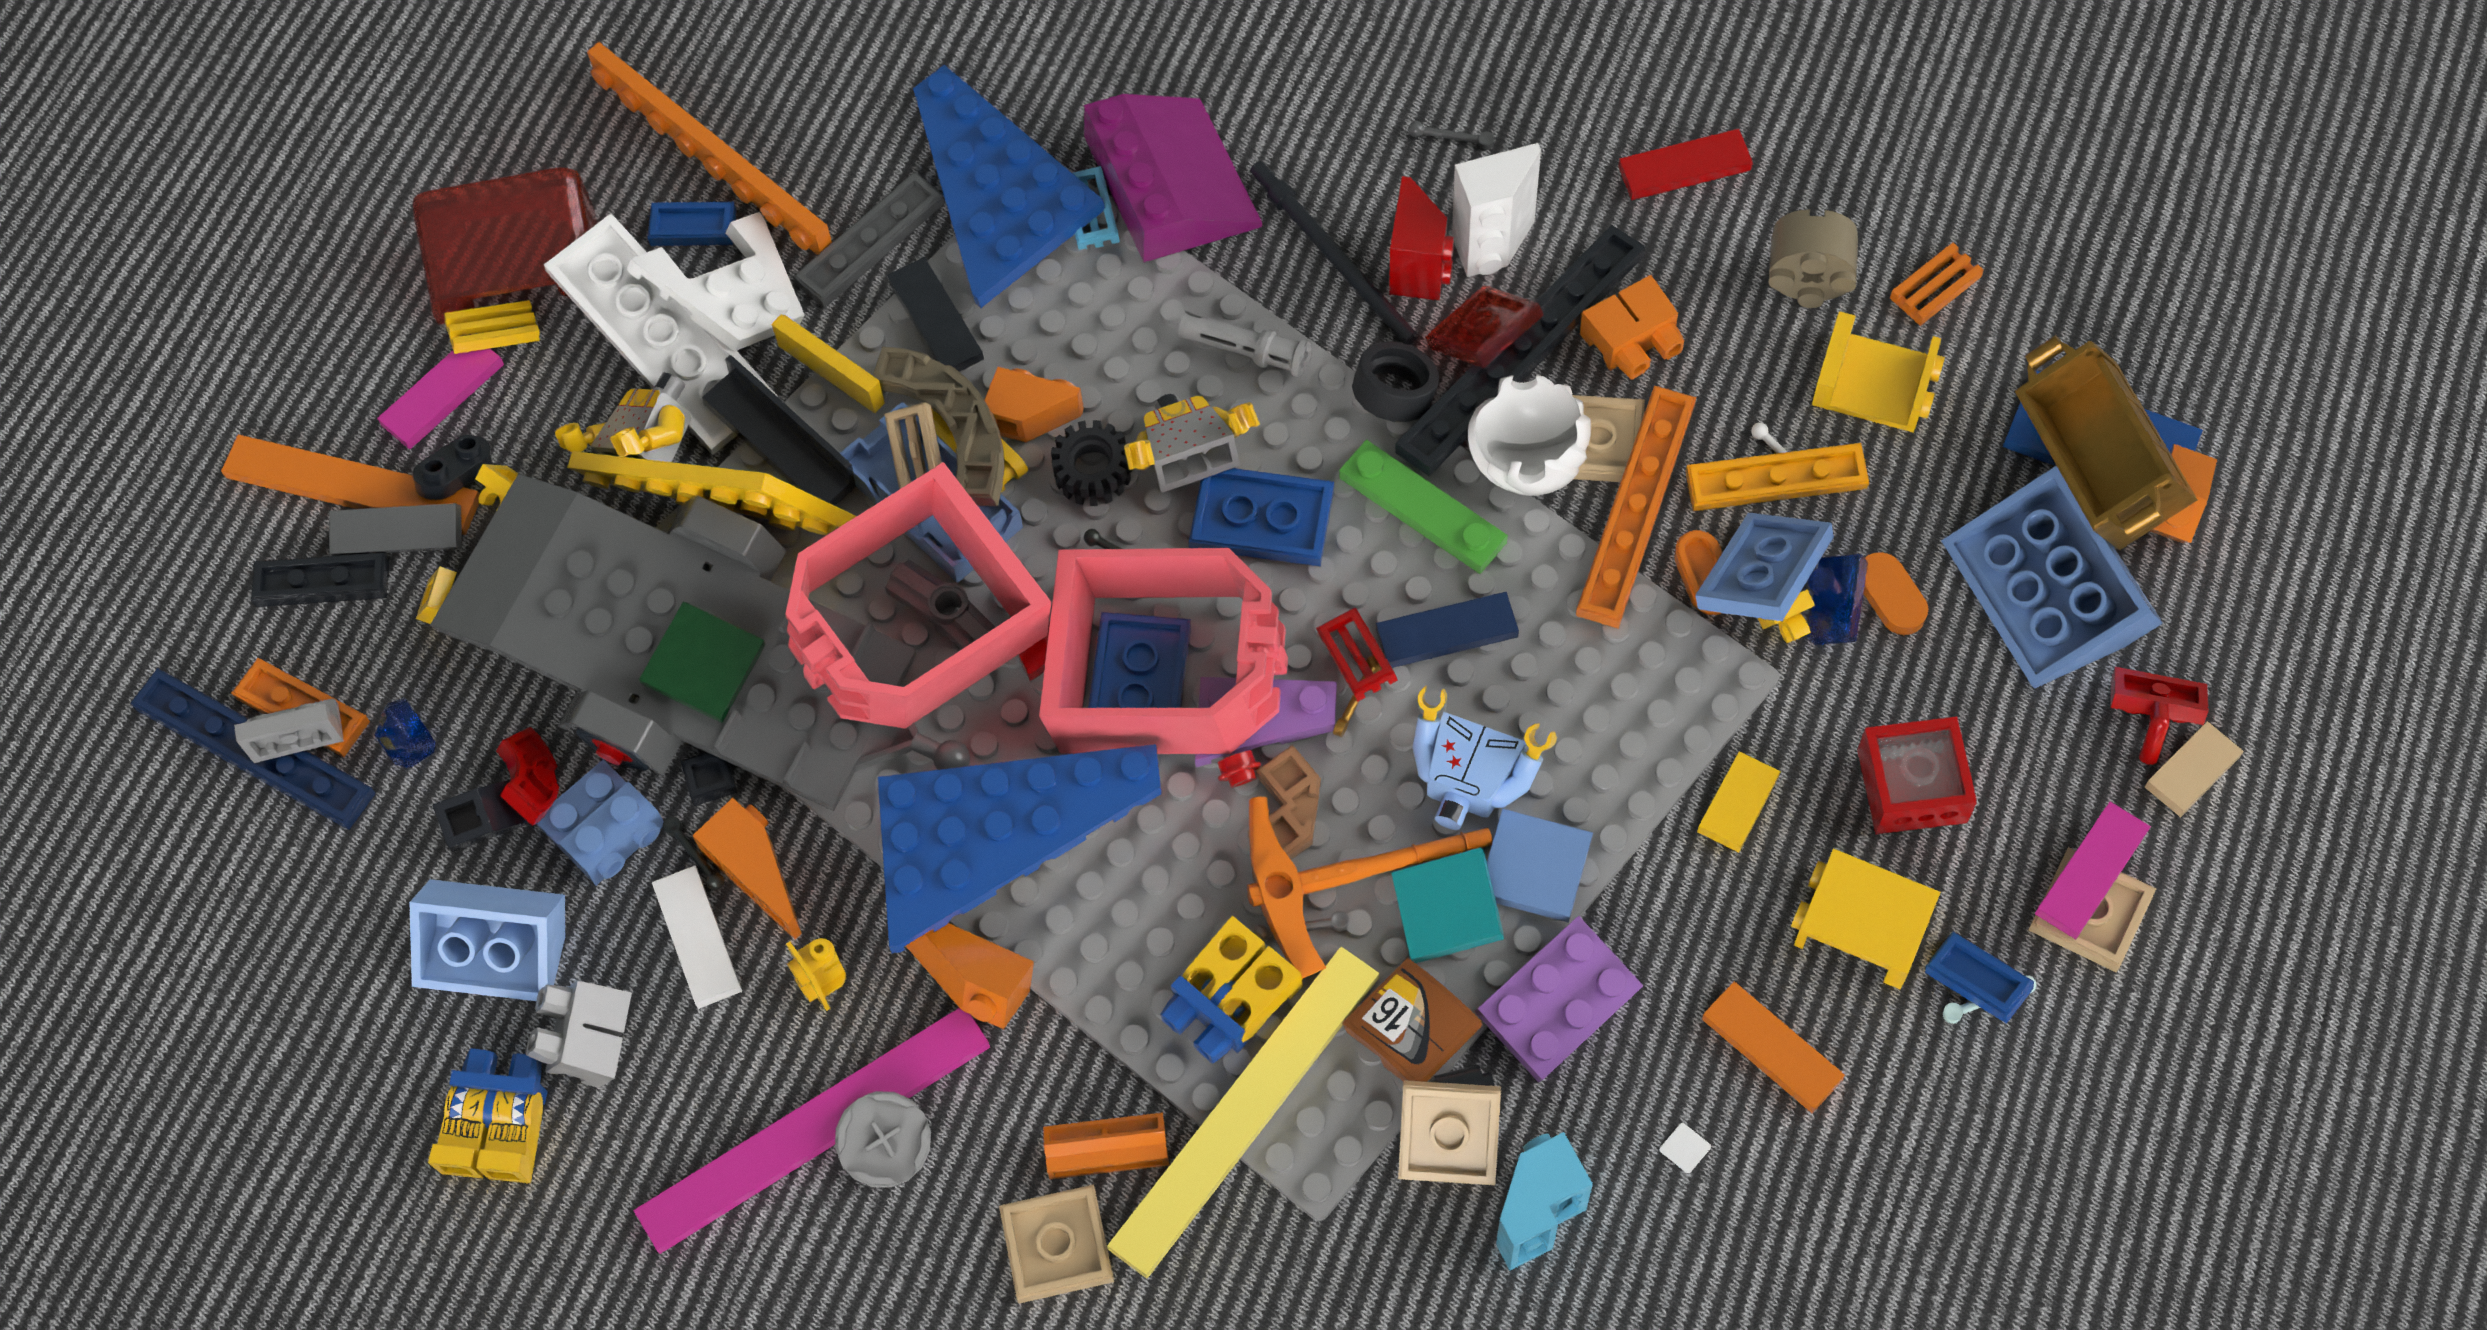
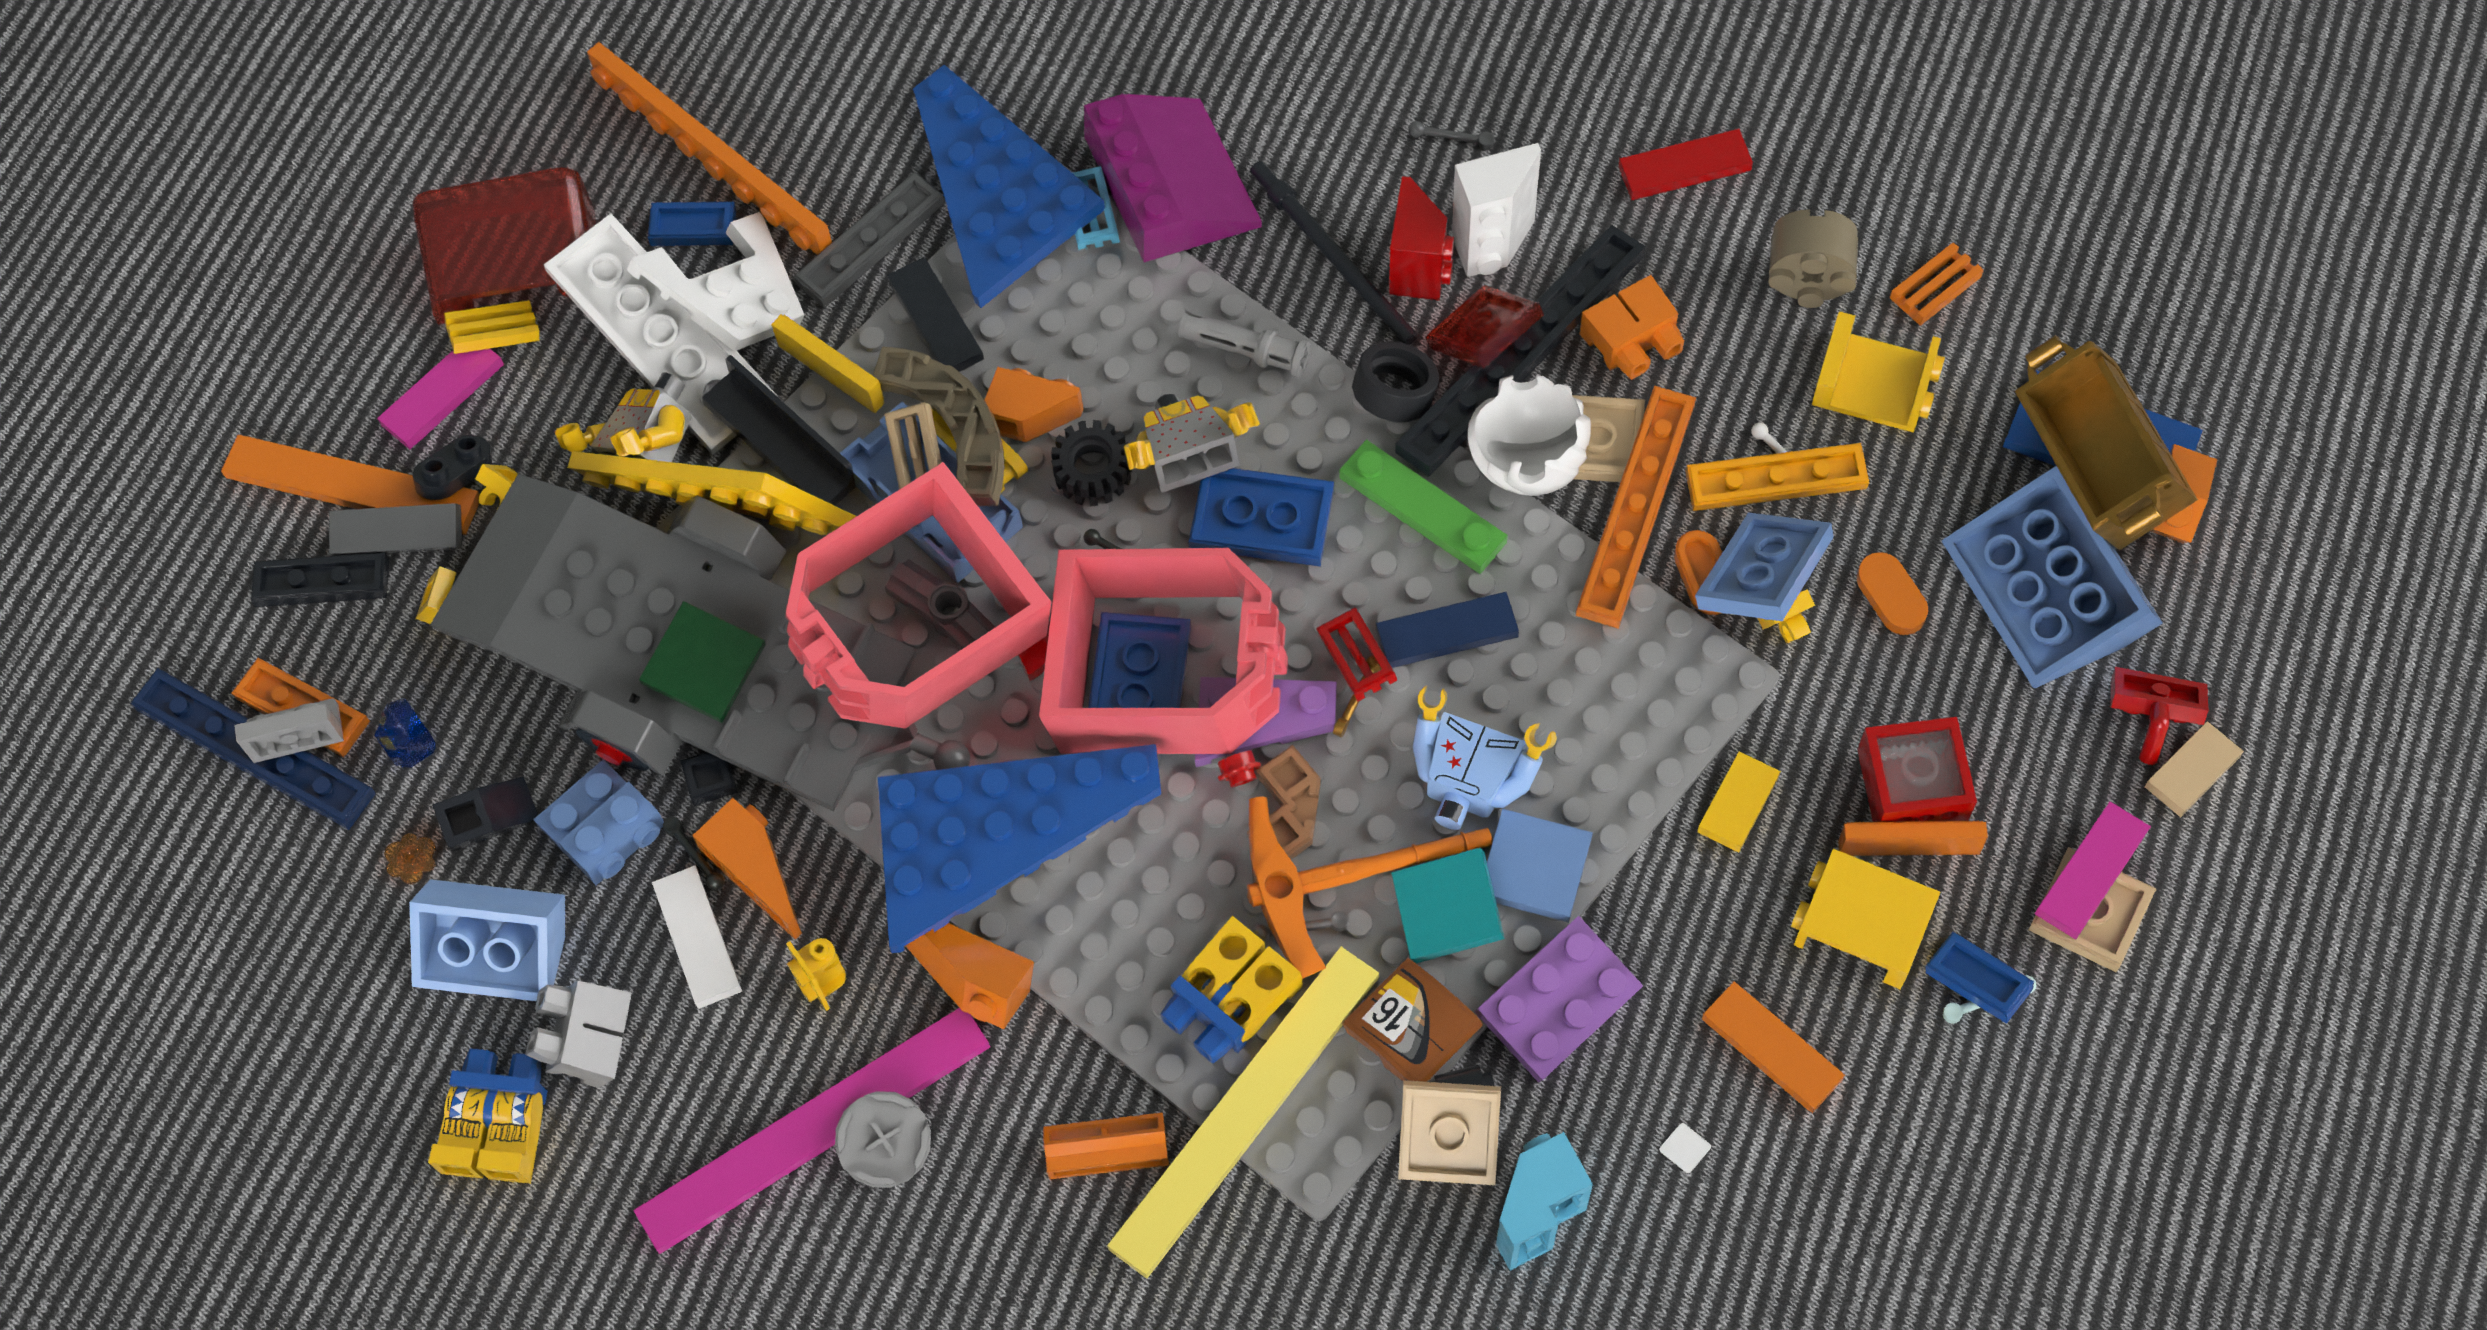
red tile [496,727,559,826] -> none
tan tile [999,1185,1114,1304] -> none
clear blue tile [1807,554,1868,645] -> none
none -> clear orange plant [384,833,436,884]
none -> orange tile [1838,821,1988,856]

